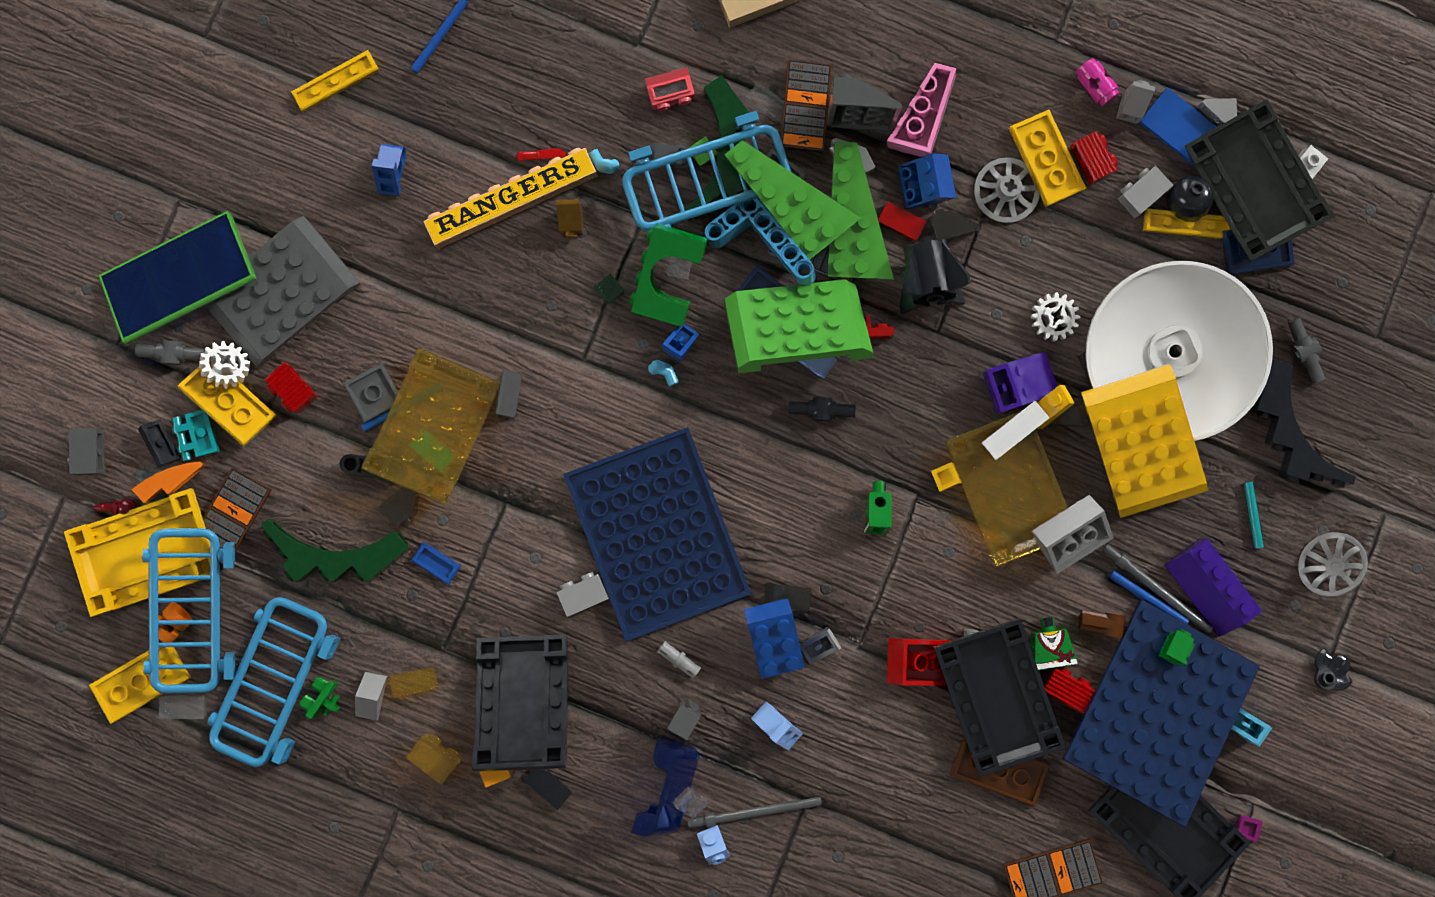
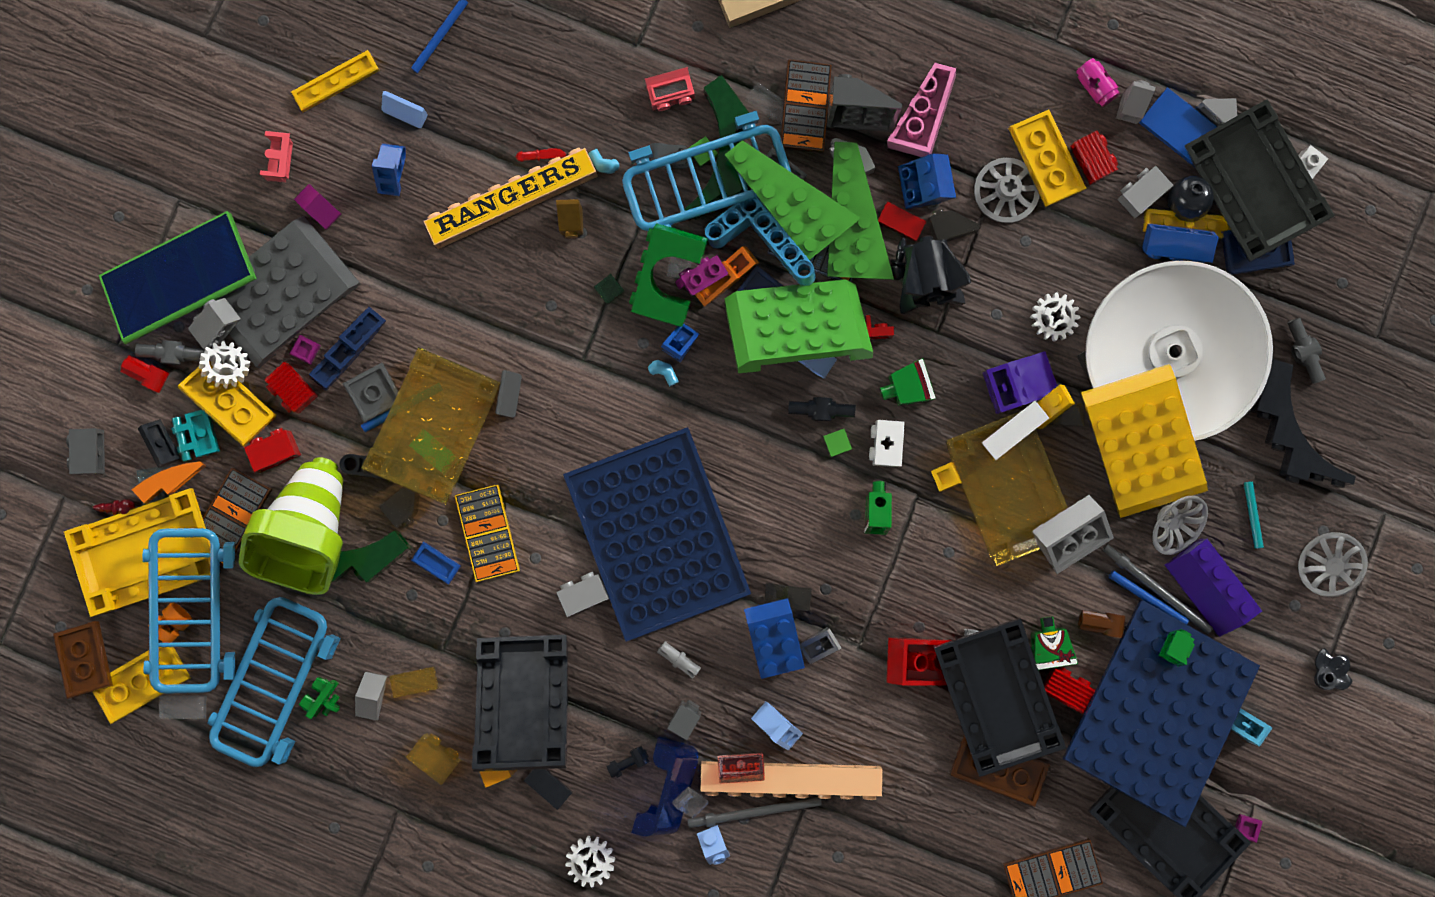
none -> reddish brown tile [53,621,113,699]
none -> red piece [120,355,170,393]
none -> light grey brick [188,298,240,349]
none -> lime cone [239,457,343,595]
none -> red brick [244,428,301,473]
none -> coral window [260,131,293,183]
none -> magenta tile [290,335,321,365]
none -> magenta slope [294,184,341,230]
none -> dark blue slope [309,307,386,391]
none -> light blue slope [382,91,428,128]
none -> tile [455,484,520,582]
none -> white gear [565,836,615,887]
none -> black bar [606,745,650,778]
none -> magenta bracket [675,255,728,296]
none -> orange slope [695,246,759,307]
none -> light nougat brick [701,761,882,800]
none -> clear red slope [718,753,765,783]
none -> bright green tile [823,429,852,457]
none -> white brick [869,420,904,467]
none -> green torso [879,358,936,405]
none -> black bar [891,238,906,280]
none -> blue brick [1142,223,1219,264]
none -> light grey wheel [1152,495,1208,555]

